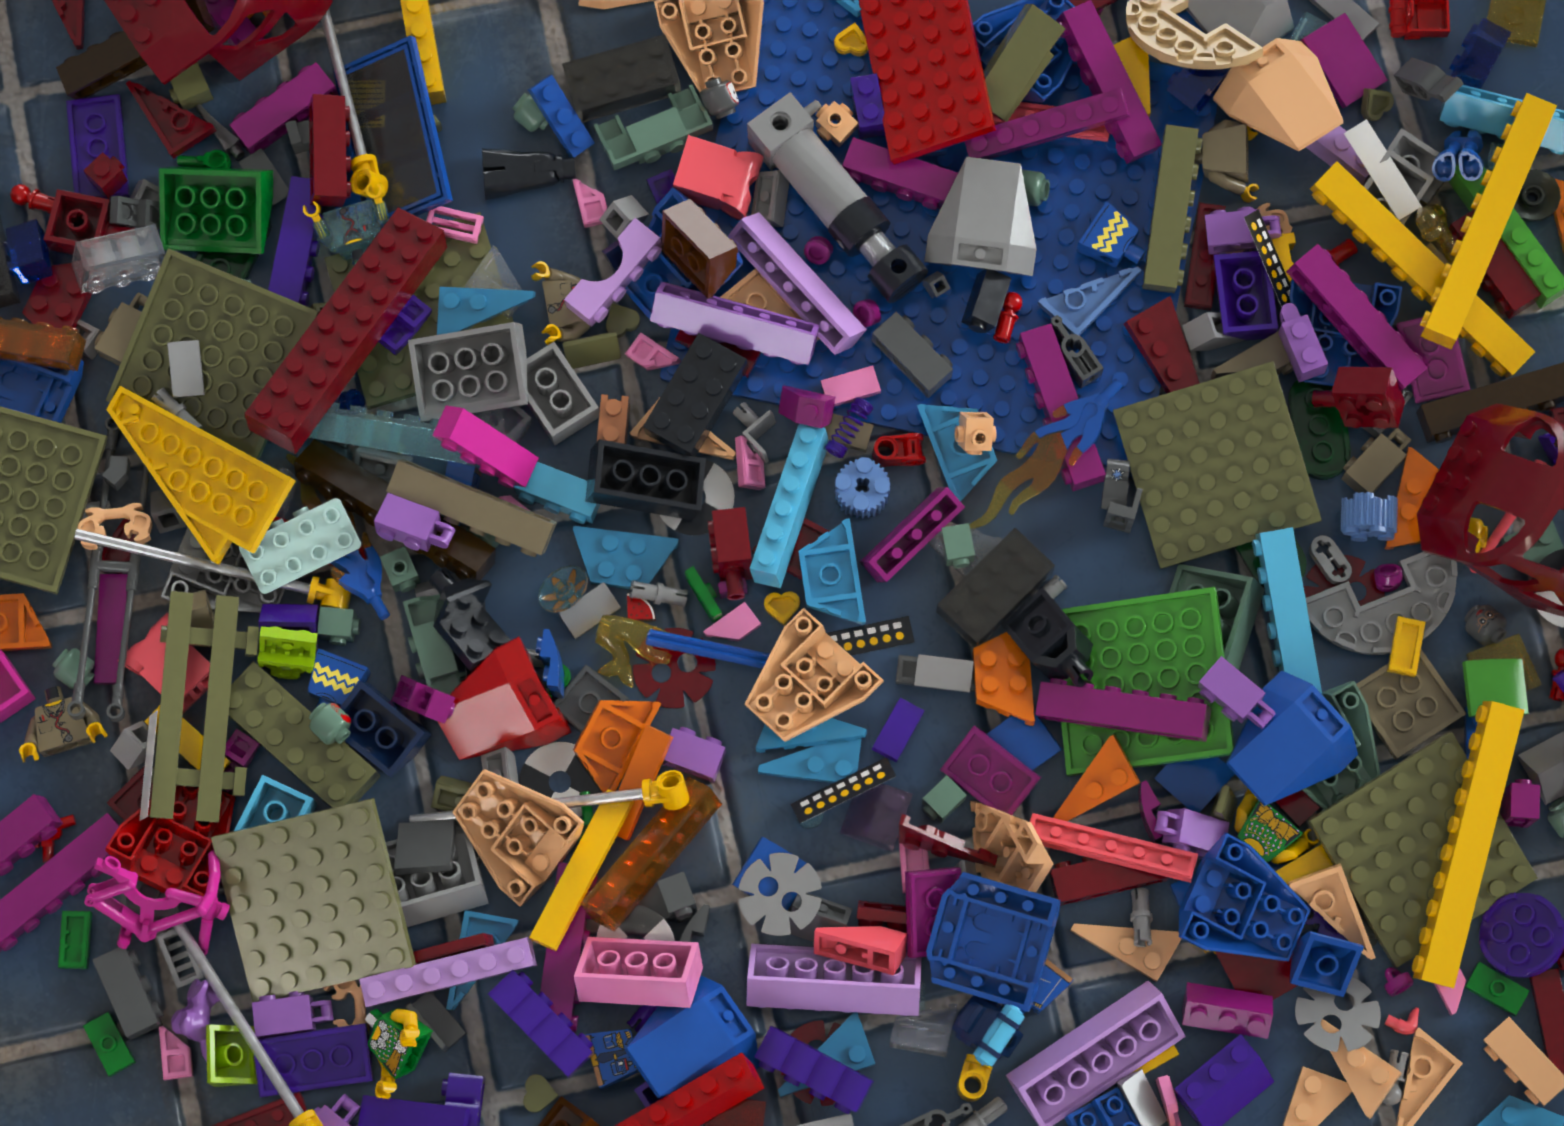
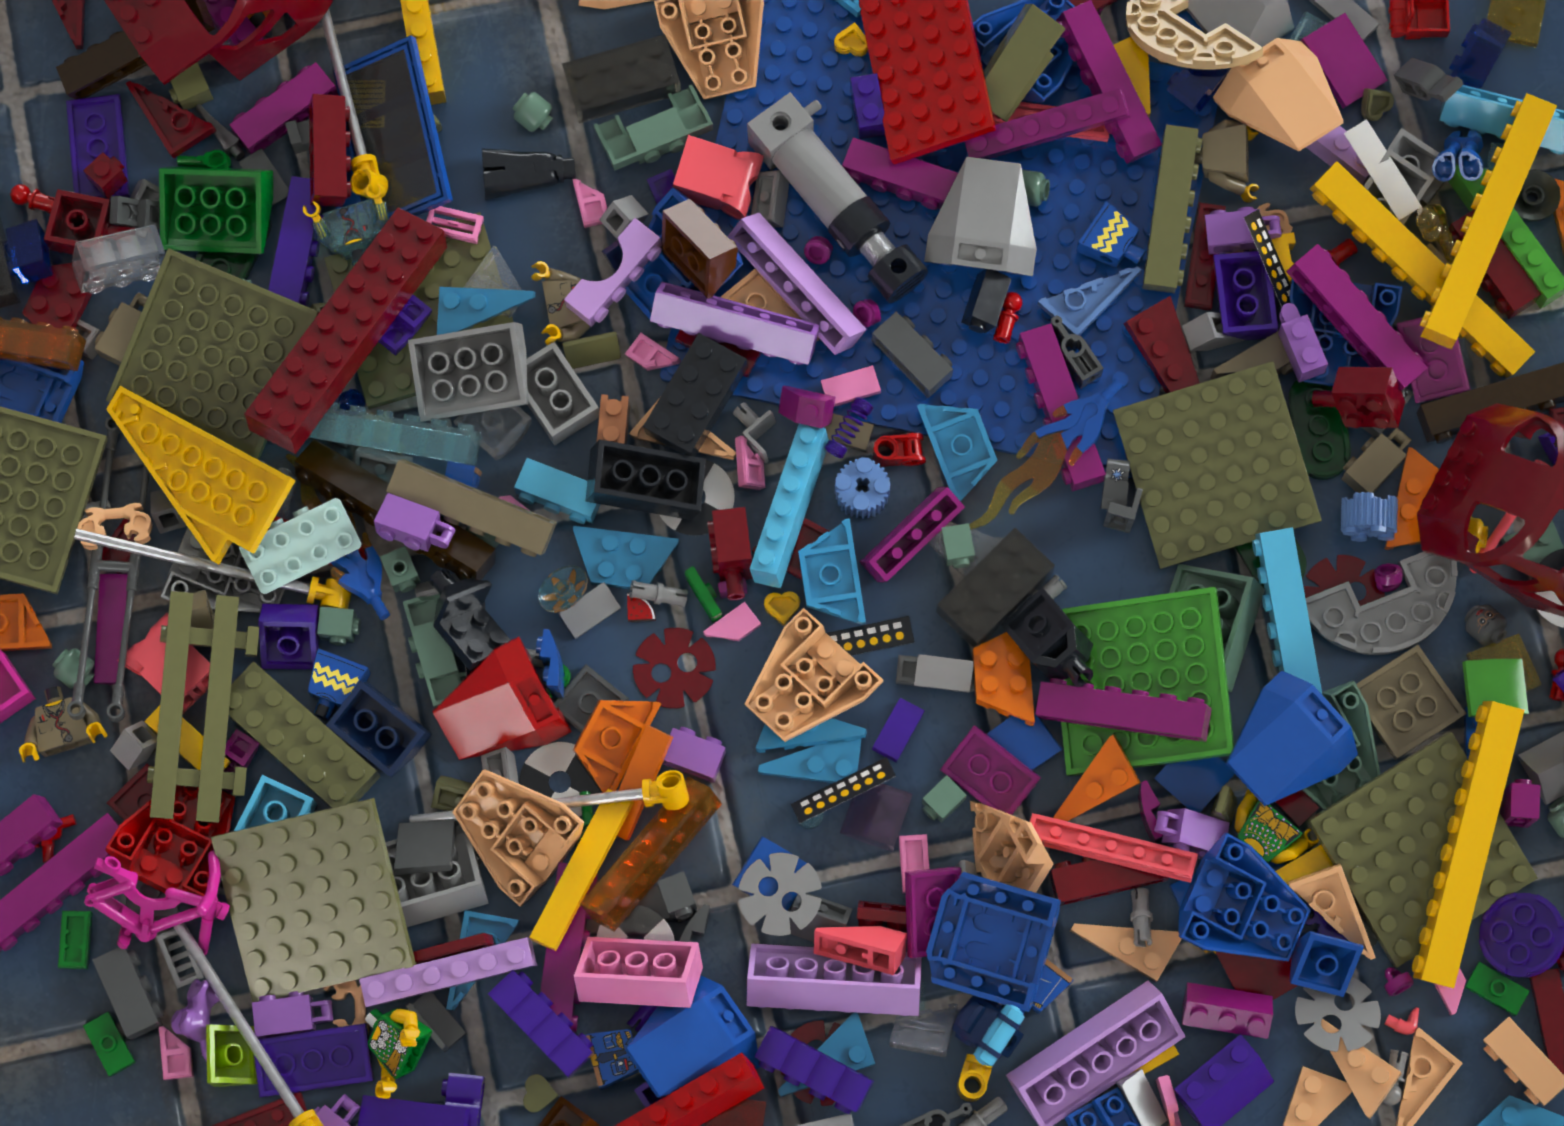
dark grey piece [102,456,131,491] -> none
white sticker [140,710,158,821] -> none
light grey pin [151,387,203,429] -> none
light grey slope [167,340,205,398] -> none
lime slope [257,626,318,679] -> none
sand green head [309,703,351,745] -> none
magenta slope [391,675,455,724] -> none
dark pink brick [432,405,539,489] -> none
blue plate [528,75,595,158] -> none
clear yellow piece [595,615,672,688] -> none
olive tile [606,303,640,338] -> none
blue axle [646,629,770,669] -> none
dark grey head [700,77,739,119] -> none
light nougat brick [815,101,858,147] -> none
dark red wing [899,814,998,868] -> none
dark grey piece [923,271,951,298] -> none
light nougat brick [954,412,996,455] -> none
medium lavender brick [1198,656,1276,729] -> none
light grey beam [1309,535,1352,585] -> none
yellow tile [1387,616,1426,677] -> none

